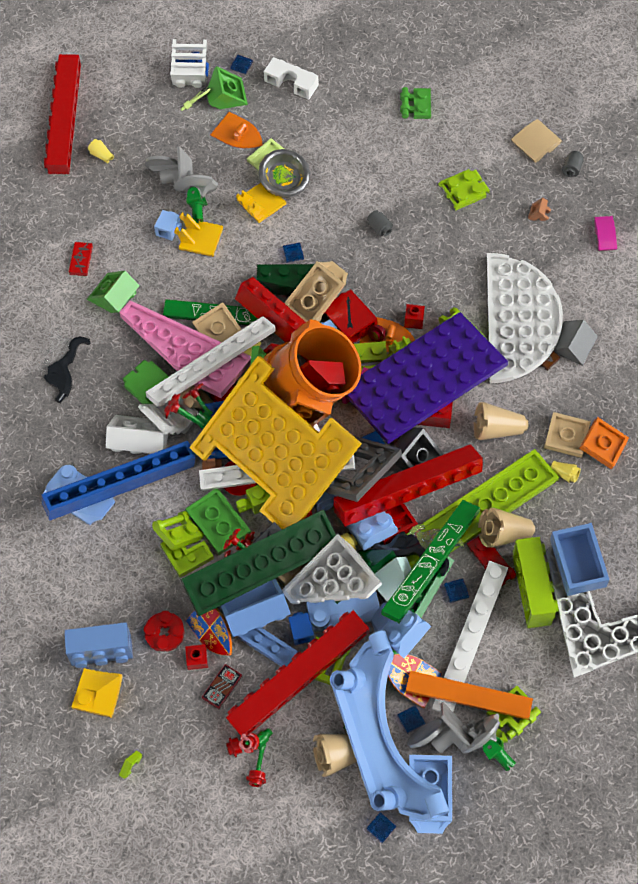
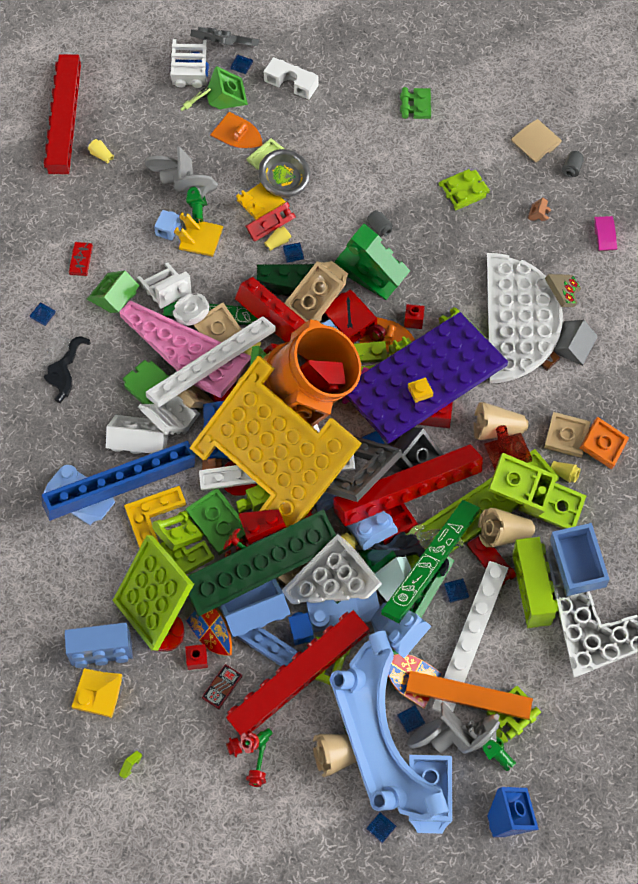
plant [164,383,213,429] -> none
none -> clear blue tile [30,302,56,326]
none -> lime plate [112,535,194,651]
none -> yellow plate [124,486,186,548]
none -> white plate [137,262,191,309]
none -> white tile [173,293,209,326]
none -> dark grey wing [190,27,259,46]
none -> red wing [238,509,286,544]
none -> plate [245,201,296,242]
none -> light yellow cone [264,226,291,251]
none -> green wedge [334,223,410,300]
none -> yellow plate [408,377,433,403]
none -> clear red plate [484,425,532,471]
none -> blue slope [487,787,539,837]
none -> lime bracket [488,453,586,529]
none -> dark tan tile [545,274,581,307]

